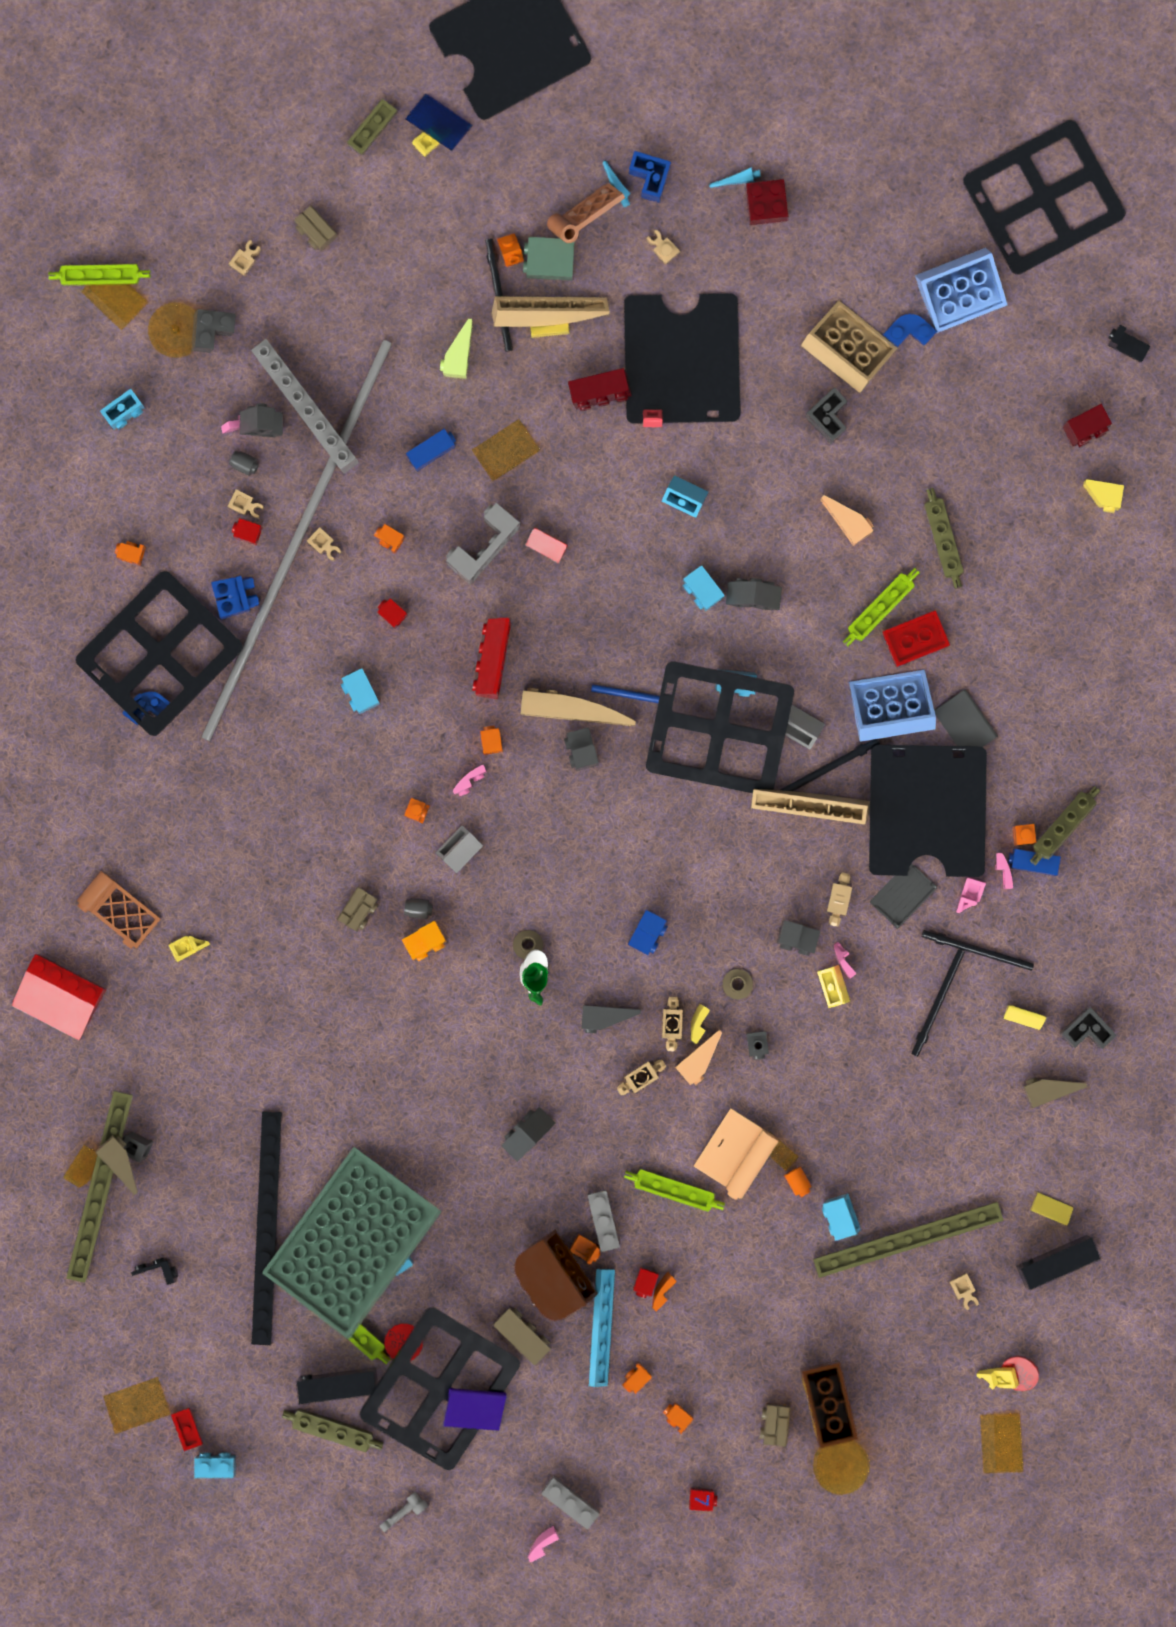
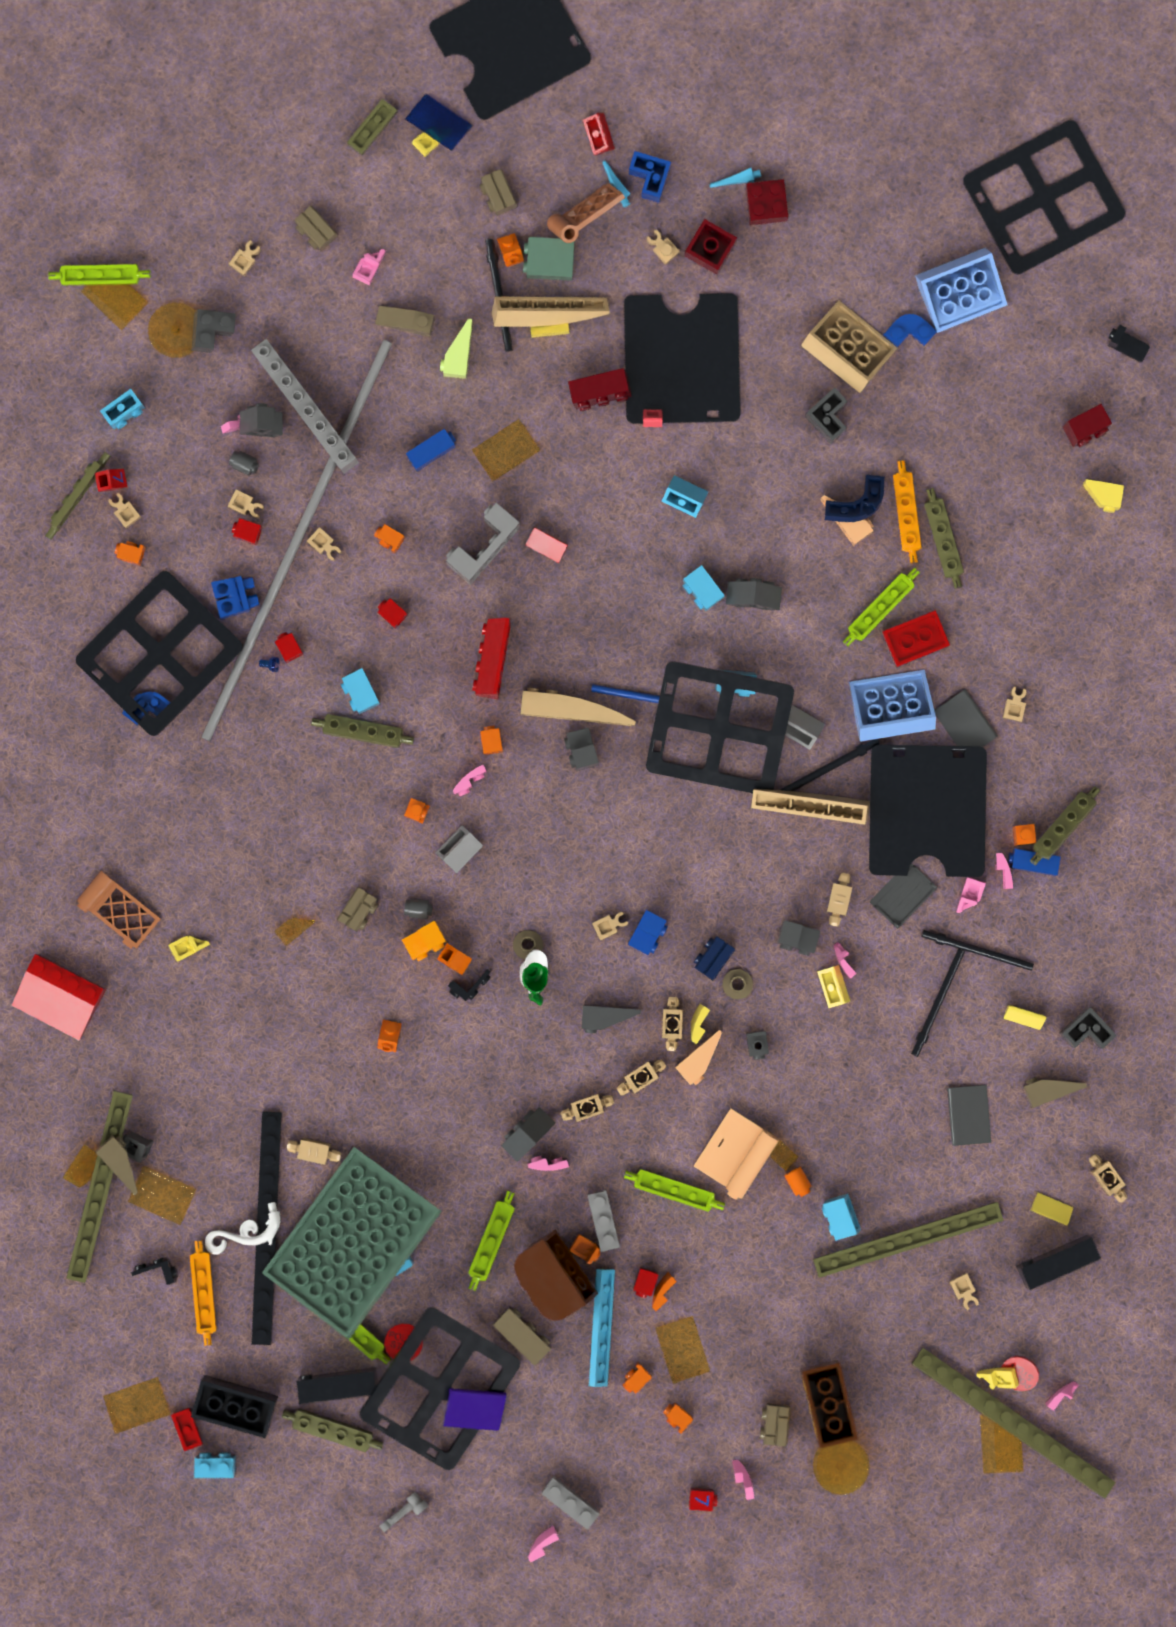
none -> olive plate [45,452,111,540]
none -> red brick [95,468,127,492]
none -> tan plate [108,493,141,529]
none -> clear yellow piece [128,1166,196,1225]
none -> light orange plate [190,1240,217,1346]
none -> black brick [191,1375,279,1438]
none -> white plant [205,1202,280,1255]
none -> clear blue piece [259,657,279,672]
none -> red brick [274,632,303,663]
none -> clear yellow slope [274,918,315,946]
none -> tan piece [287,1138,341,1165]
none -> olive plate [311,714,414,748]
none -> bright pink slope [353,249,386,285]
none -> dark tan slope [375,306,435,337]
none -> orange bracket [377,1020,402,1052]
none -> orange brick [437,943,472,975]
none -> black bracket [448,969,491,1001]
none -> lime plate [468,1191,515,1291]
none -> dark tan brick [479,169,517,216]
none -> bright pink slope [528,1155,569,1171]
none -> tan piece [561,1094,614,1122]
none -> red slope [583,113,615,155]
none -> tan plate [592,912,628,941]
none -> clear yellow piece [655,1316,710,1384]
none -> dark red brick [685,219,737,275]
none -> dark blue brick [694,936,736,981]
none -> bright pink slope [732,1460,754,1500]
none -> dark blue plate [824,475,885,522]
none -> light orange plate [893,460,922,563]
none -> olive plate [912,1348,1116,1499]
none -> dark grey piece [947,1085,991,1146]
none -> tan plate [1002,687,1026,722]
none -> bright pink slope [1045,1381,1079,1411]
none -> tan piece [1089,1154,1127,1203]

